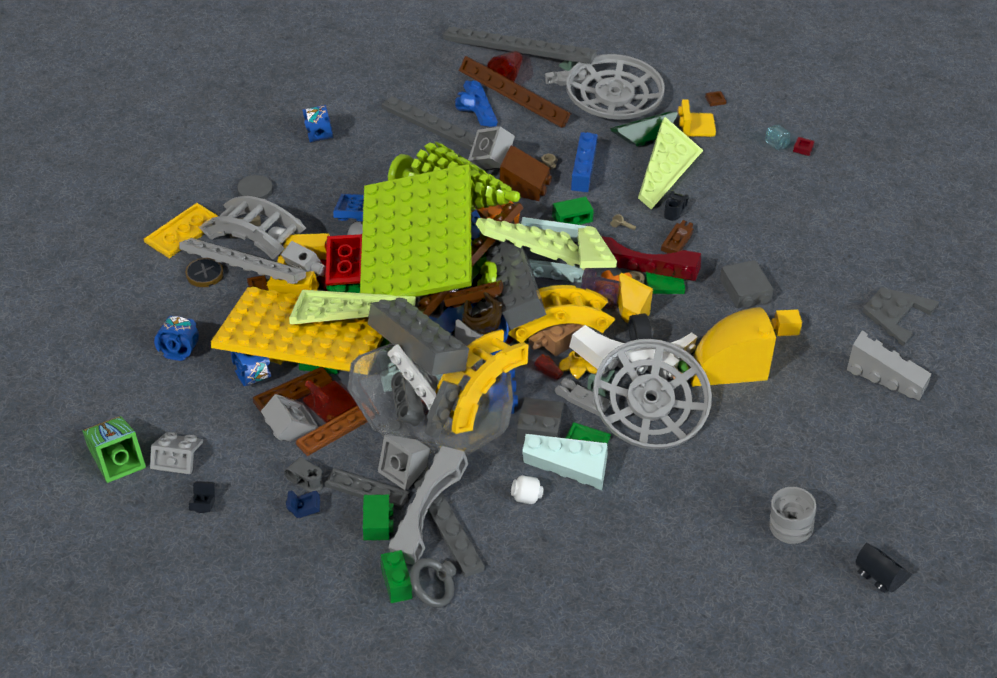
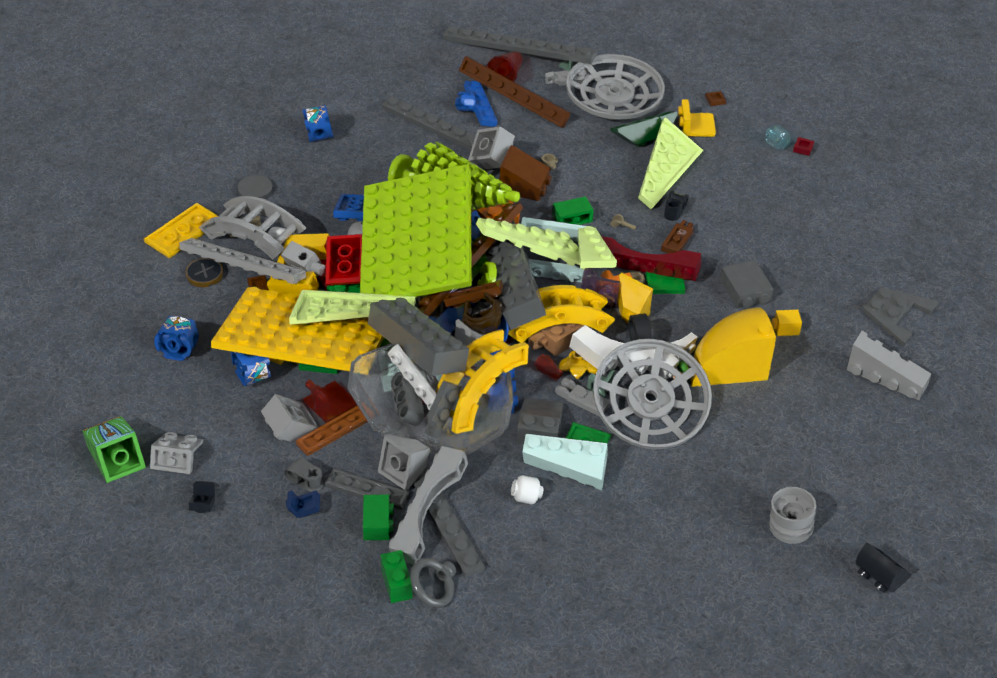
reddish brown plate [253,367,332,415] -> none
blue brick [571,132,598,192] -> none

